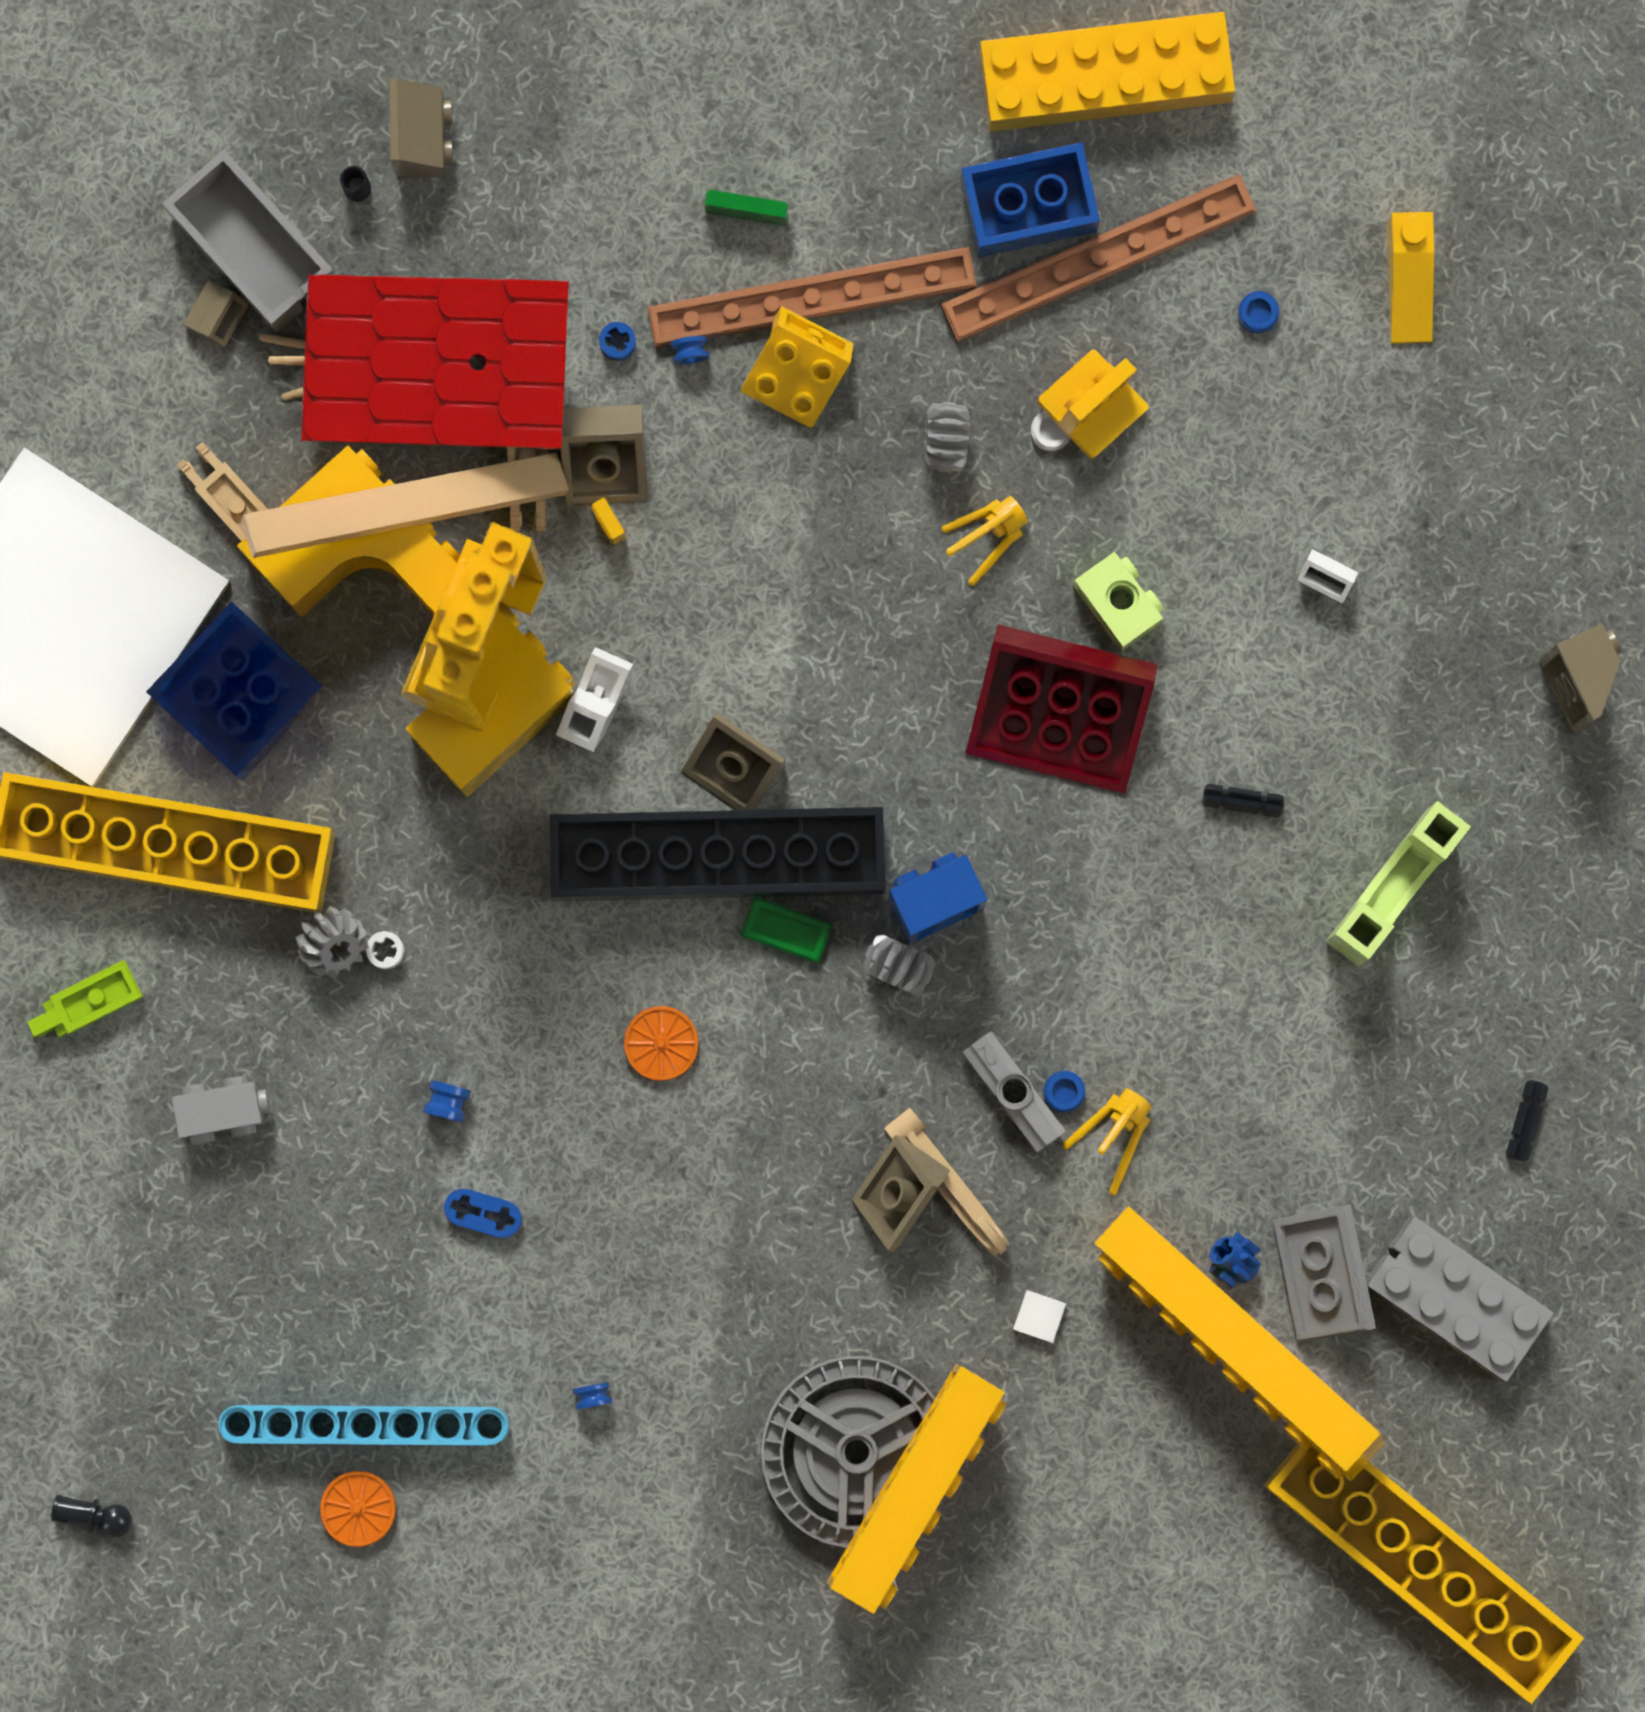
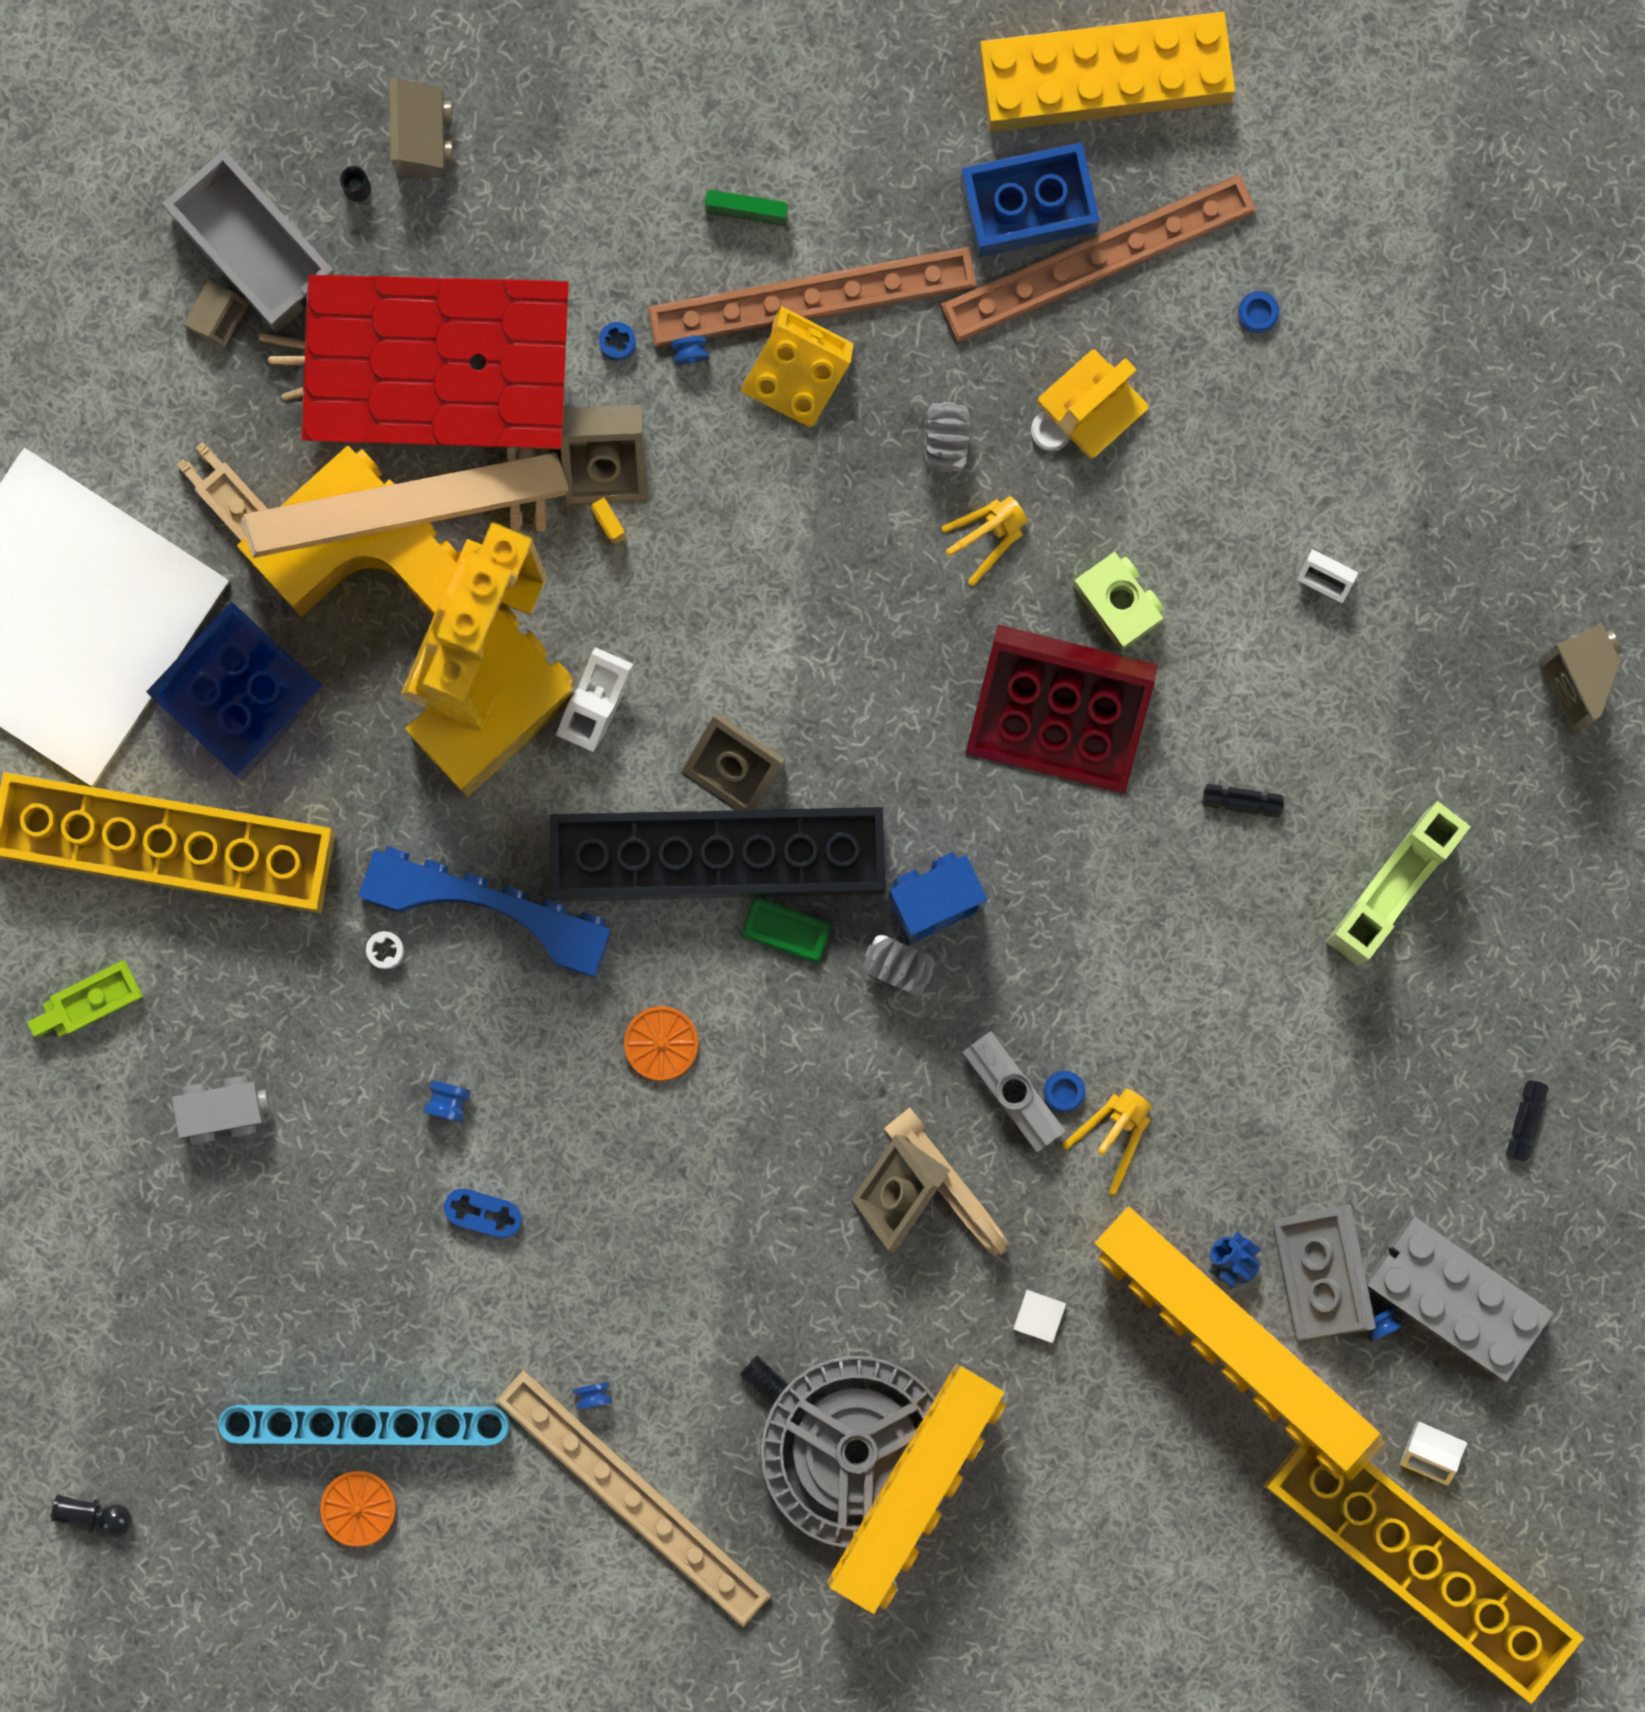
light grey gear [295,906,369,979] -> none
yellow slope [1387,212,1434,344] -> none
none -> blue arch [358,846,612,978]
none -> tan tile [495,1370,771,1627]
none -> black piece [740,1355,788,1404]
none -> blue bush [1368,1306,1403,1342]
none -> white piece [1400,1421,1467,1486]

